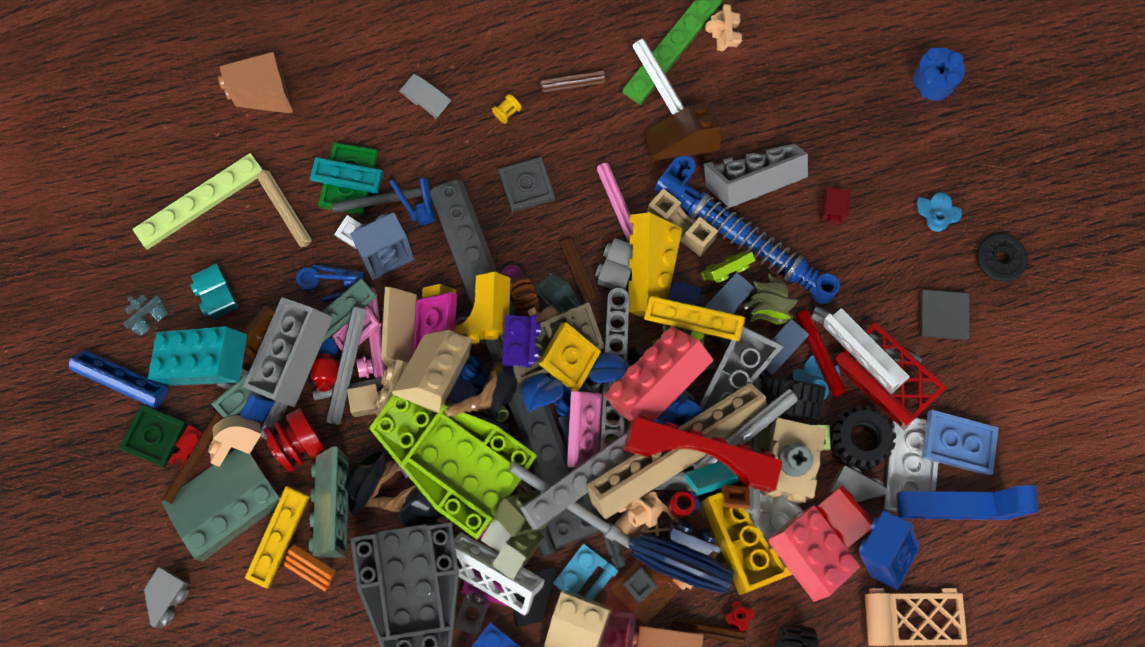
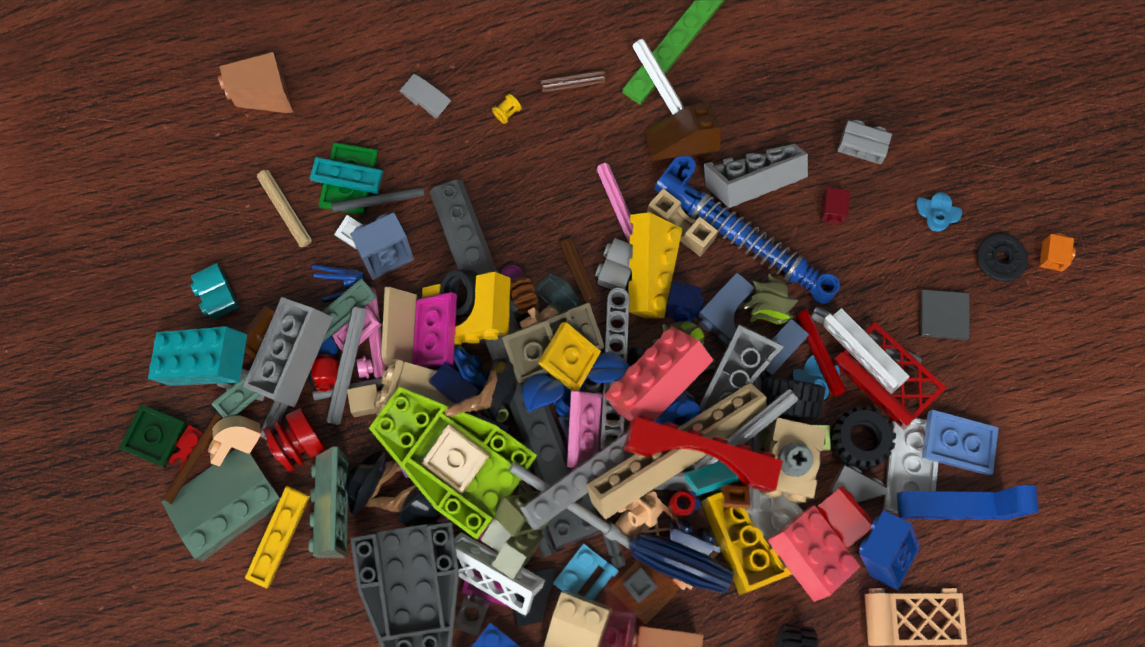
blue brick [69,350,168,409] -> none
clear light blue hips [123,294,168,336] -> none
yellowish green plate [132,153,262,250] -> none
light grey slope [144,567,191,629] -> none
blue tile [240,394,274,422] -> none
orange tile [284,545,335,591] -> none
blue tile [296,267,321,292] -> none
blue plant [390,178,436,225] -> none
tan slope [392,330,472,413] -> none
dark grey tile [498,156,555,212] -> none
dark purple bracket [502,315,541,368] -> none
yellow tile [644,296,745,342] -> none
reddish brown axle [671,618,746,644] -> none
lime plate [699,251,756,283] -> none
light nougat hips [705,4,742,51] -> none
red plate [725,601,755,631] -> none
blue brick [913,48,965,101] -> none
none -> tan tile [421,423,491,494]
none -> black tyre [440,269,478,316]
none -> light grey brick [837,120,892,165]
none -> orange brick [1039,233,1076,272]

